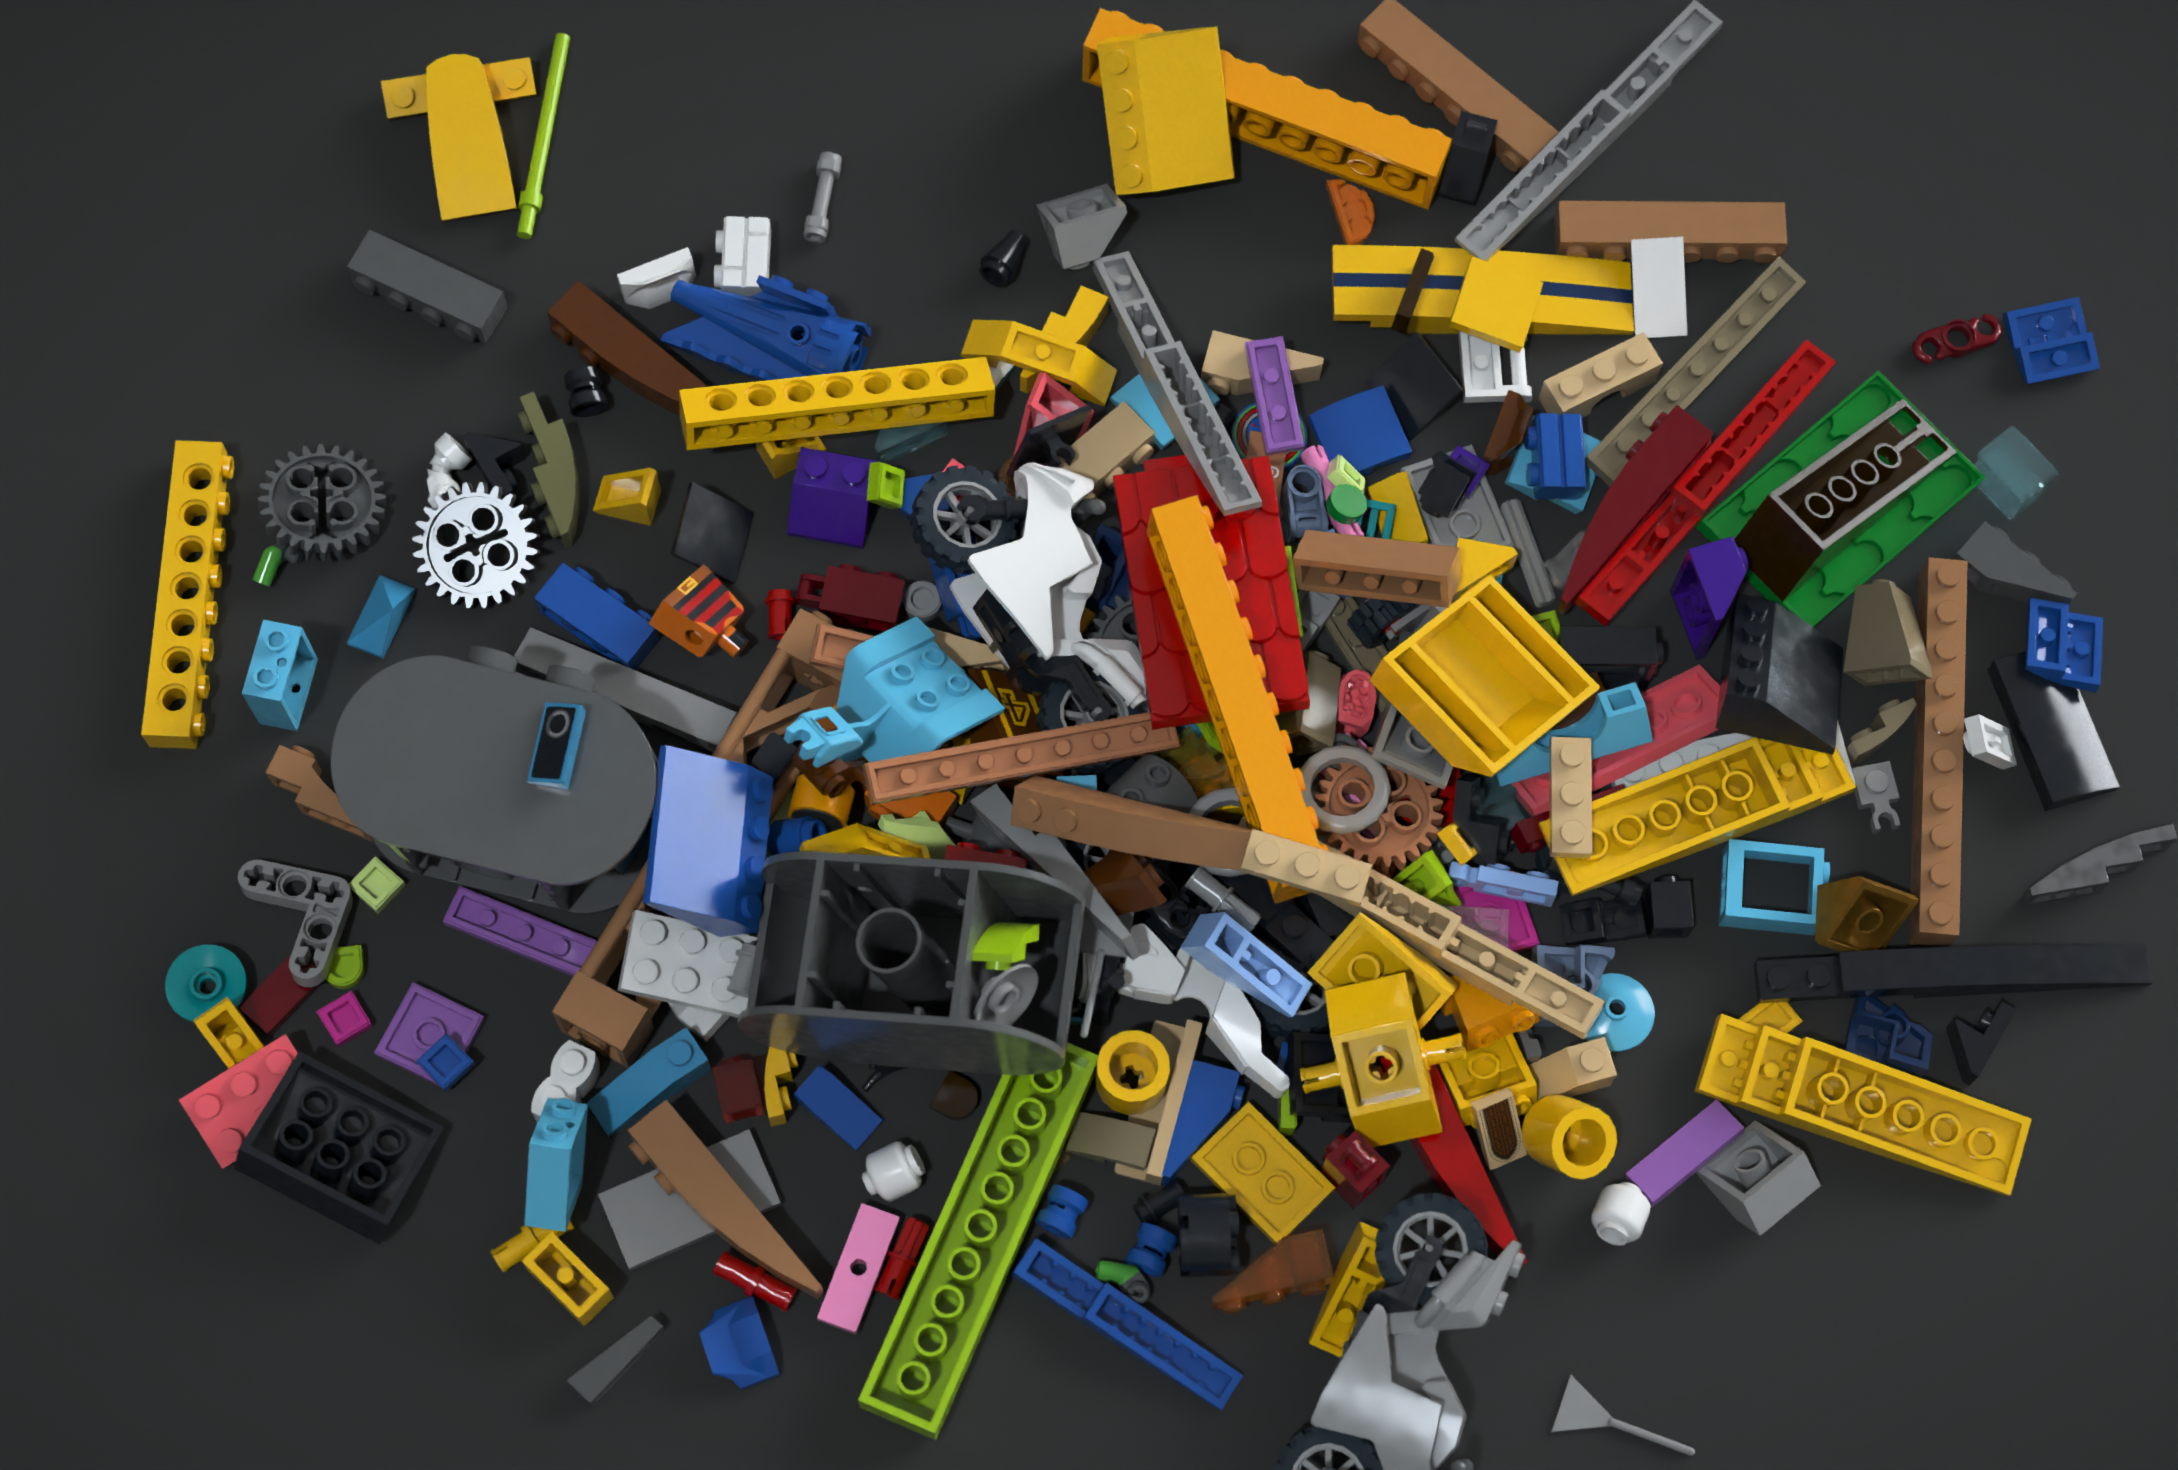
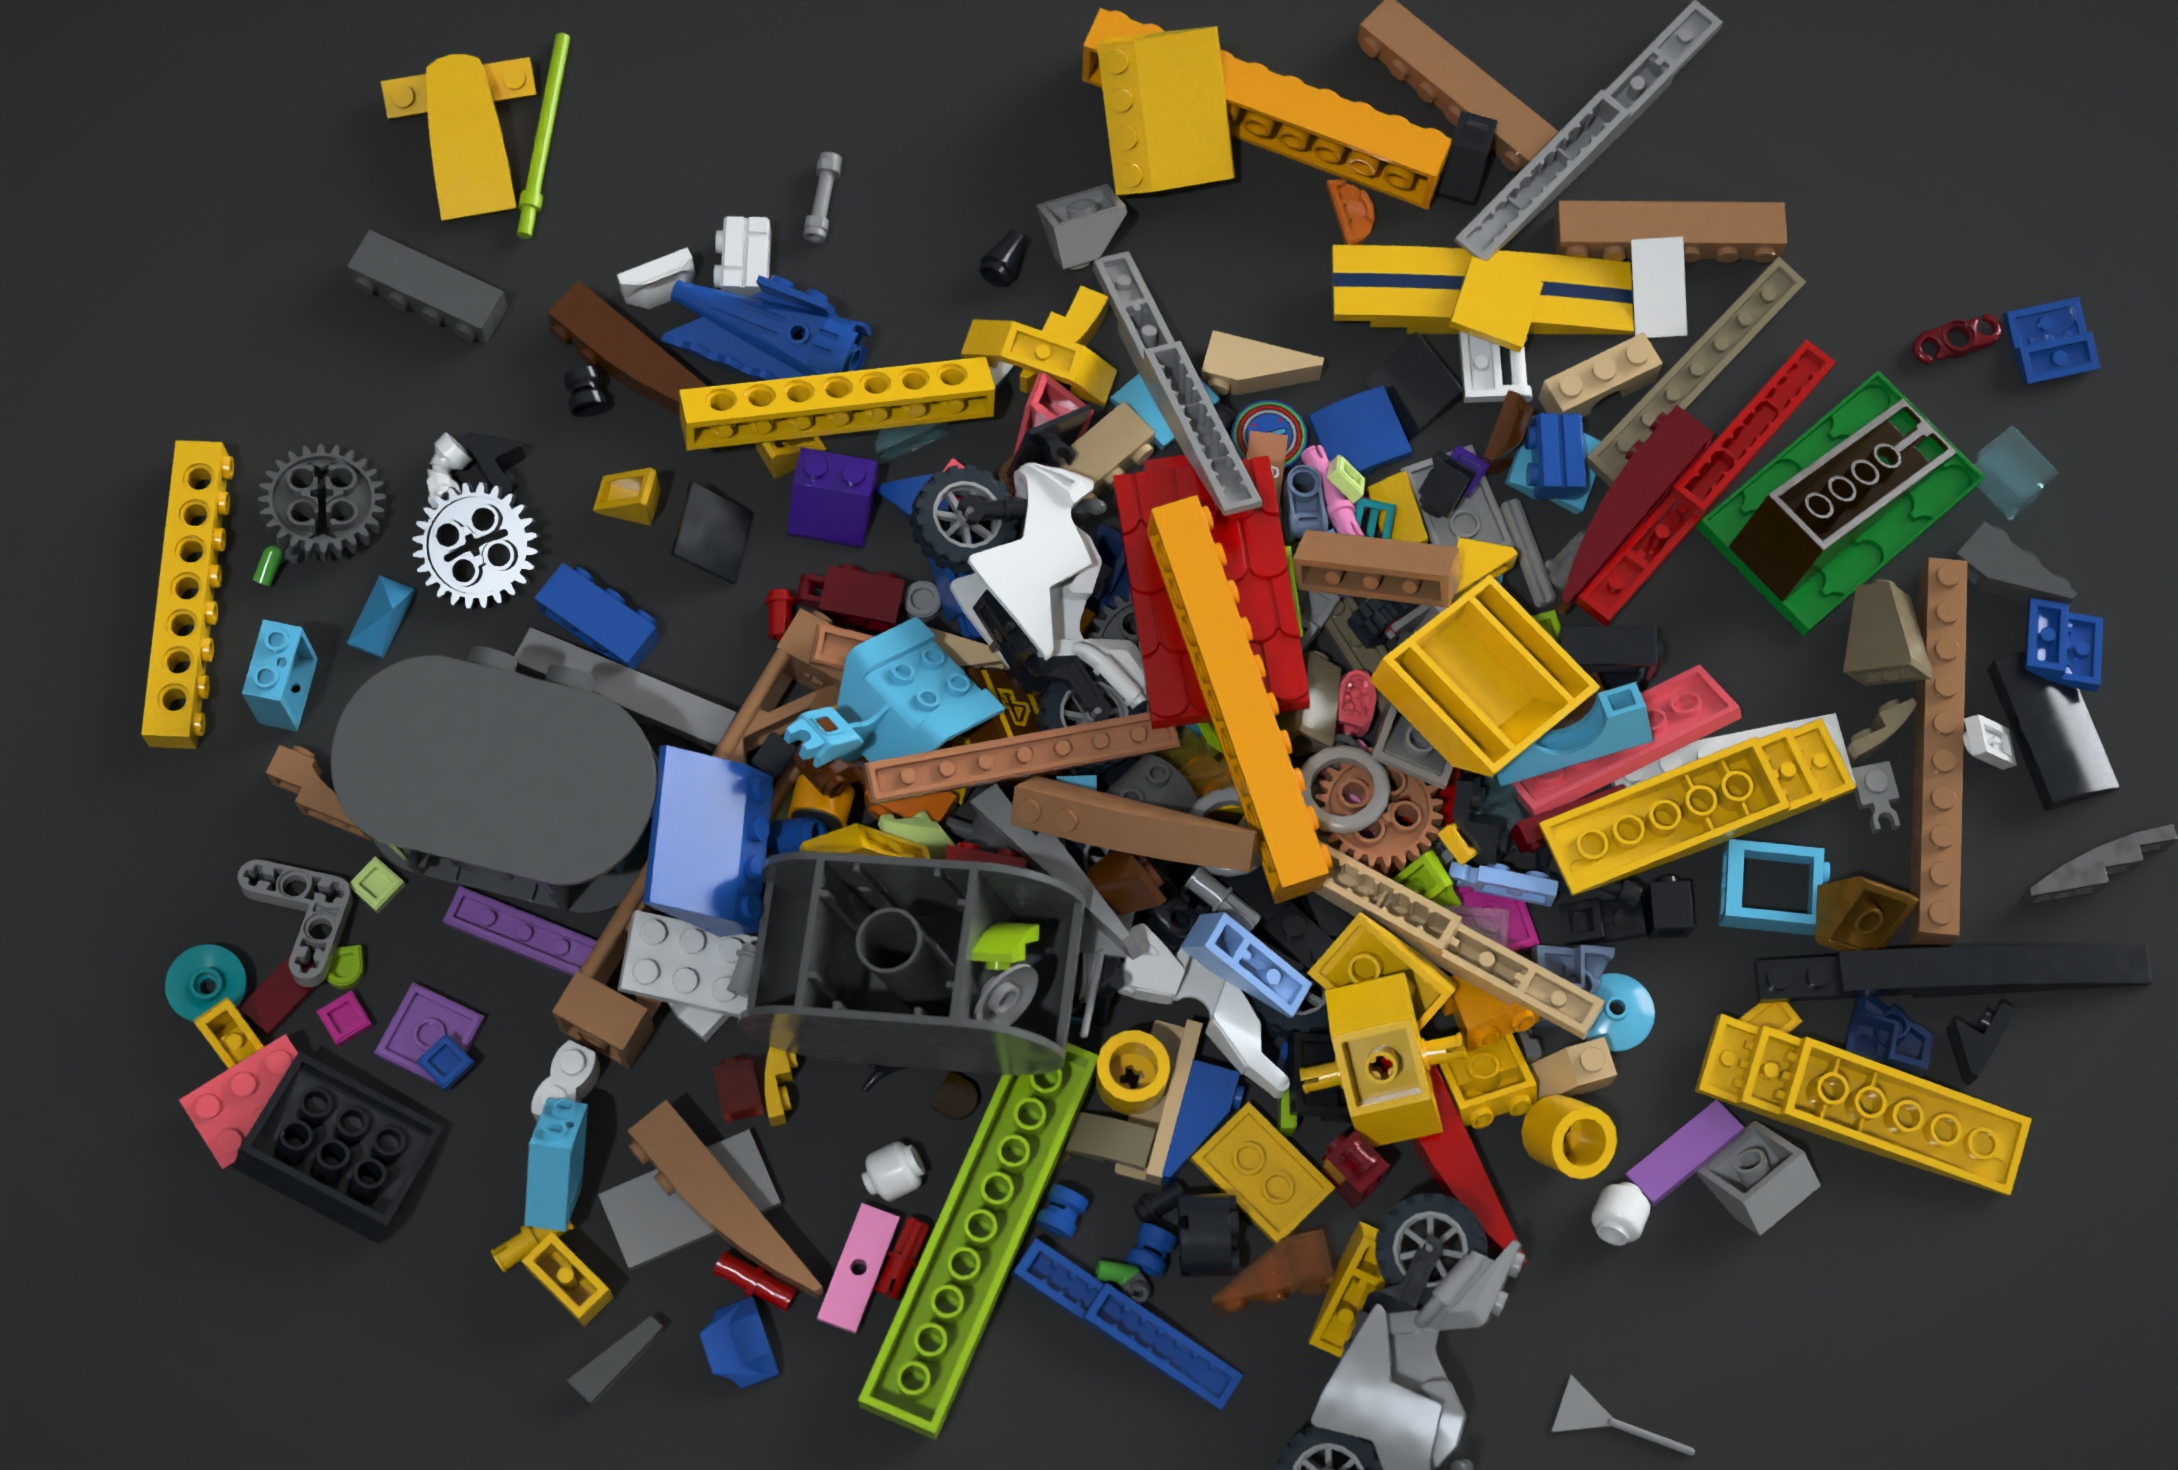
olive slope [517,391,580,549] -> none
slope [527,702,586,790] -> none
dark azure slope [587,1027,712,1137] -> none
torso [649,564,749,658] -> none
blue slope [794,1064,883,1152] -> none
lime tile [866,462,905,509] -> none
tan plate [1240,829,1372,907] -> none
medium lavender tile [1244,336,1305,456] -> none
tile [1326,484,1367,524] -> none
dark brown tile [1391,248,1434,333] -> none
tile [1471,1087,1527,1171] -> none
tan plate [1549,737,1592,858] -> none
dark purple slope [1670,536,1748,660] -> none
black slope [1715,593,1843,755] -> none

